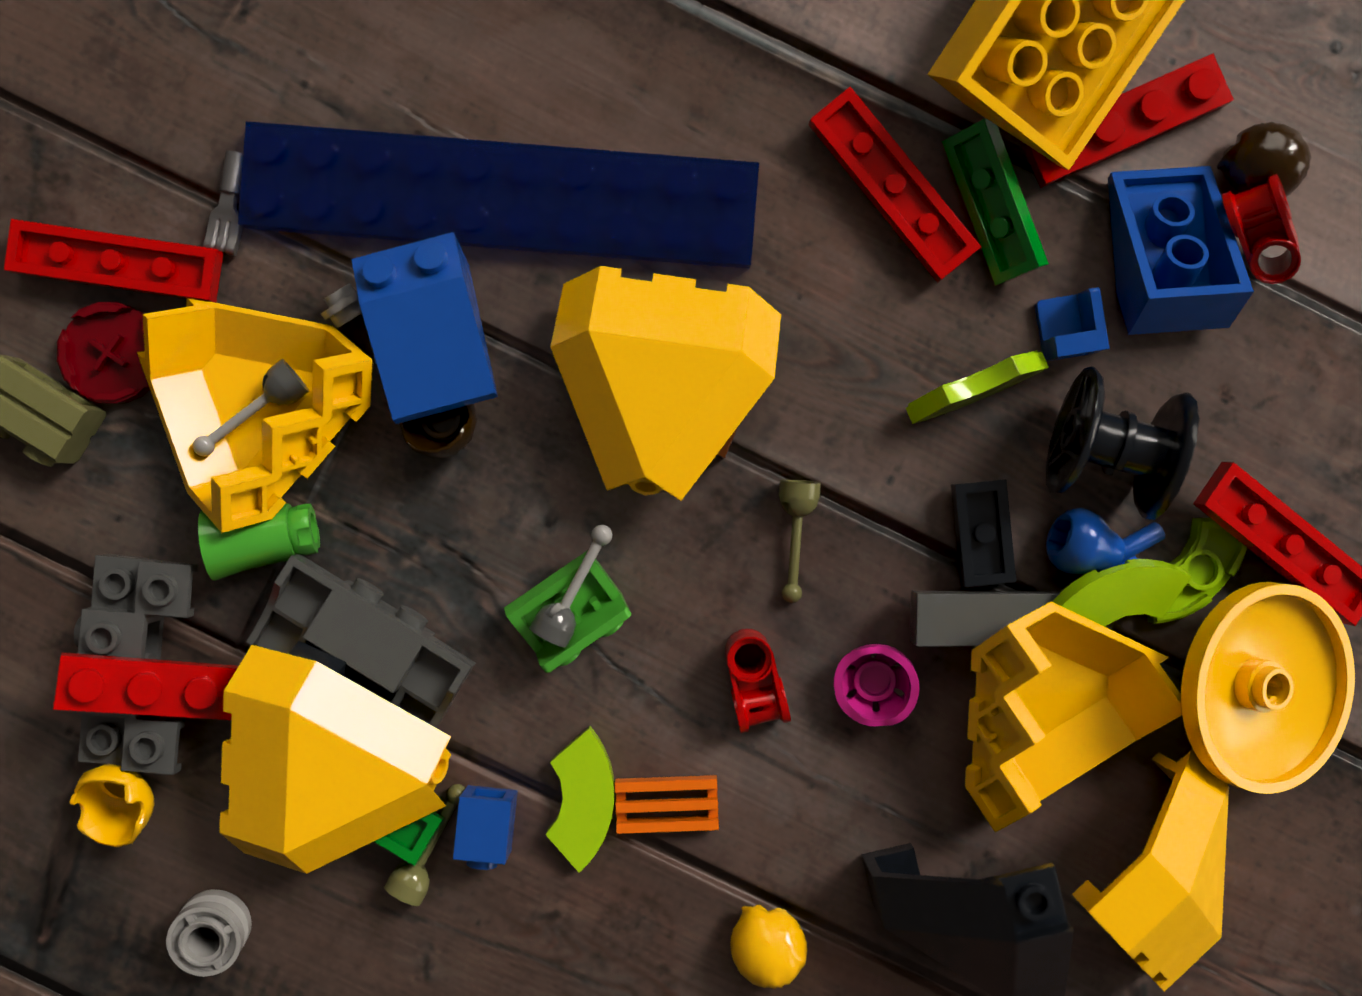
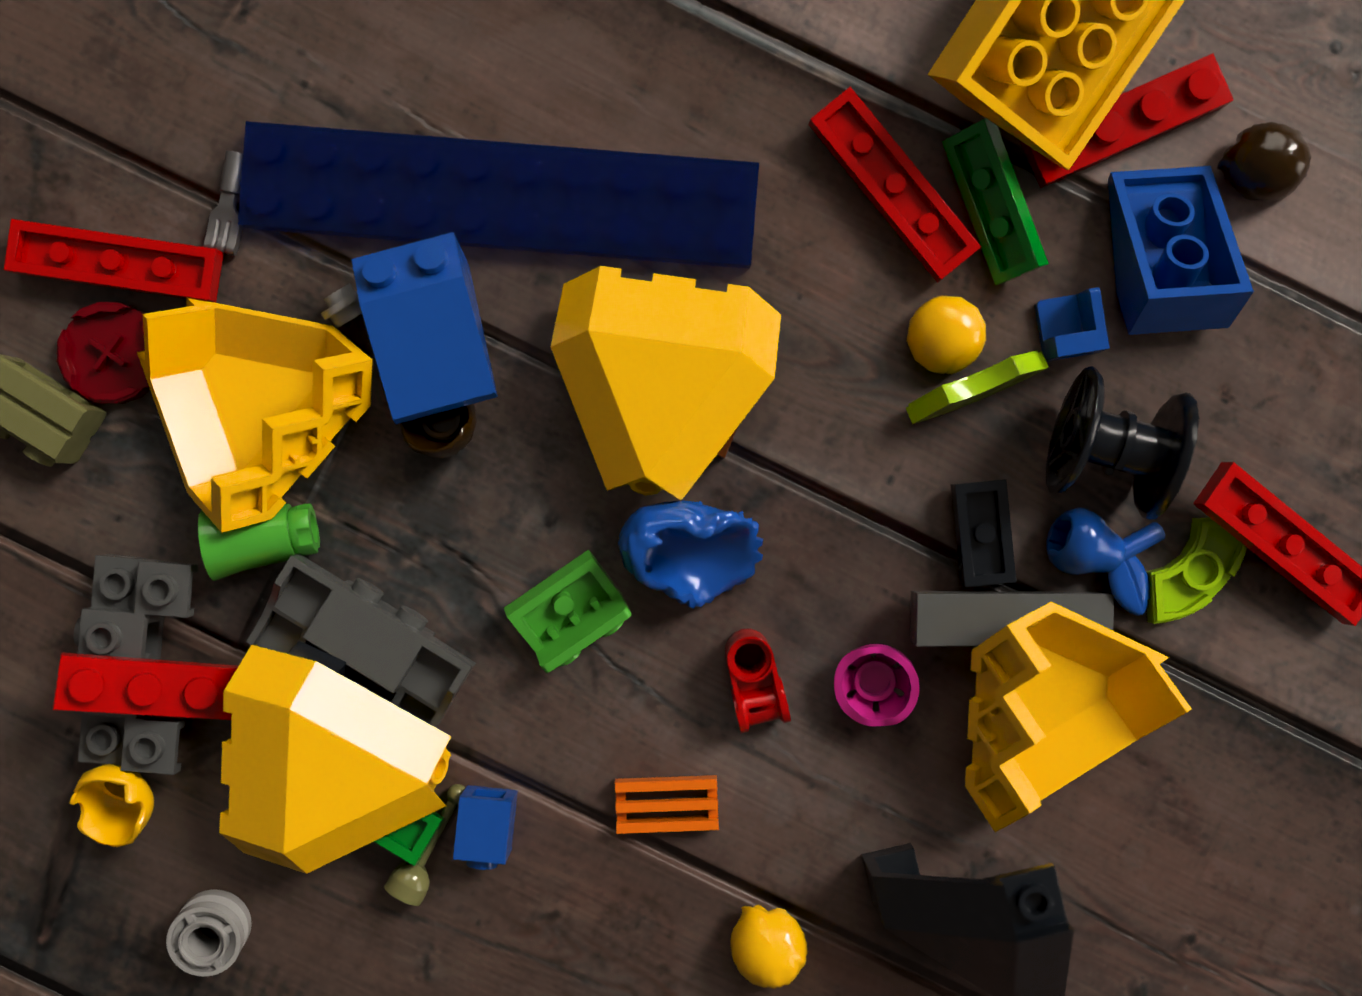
hinge [193,359,310,456] -> none
hinge [529,525,612,648] -> none
lime tile [545,726,614,873] -> none
olive hinge [779,479,821,603] -> none
lime tile [1052,559,1193,627] -> none
yellow panel [1072,749,1229,992] -> none
yellow dish [1181,582,1355,794] -> none
red piece [1222,174,1301,284] -> none
none -> blue piece [618,500,763,609]
none -> yellow hair [906,295,986,374]

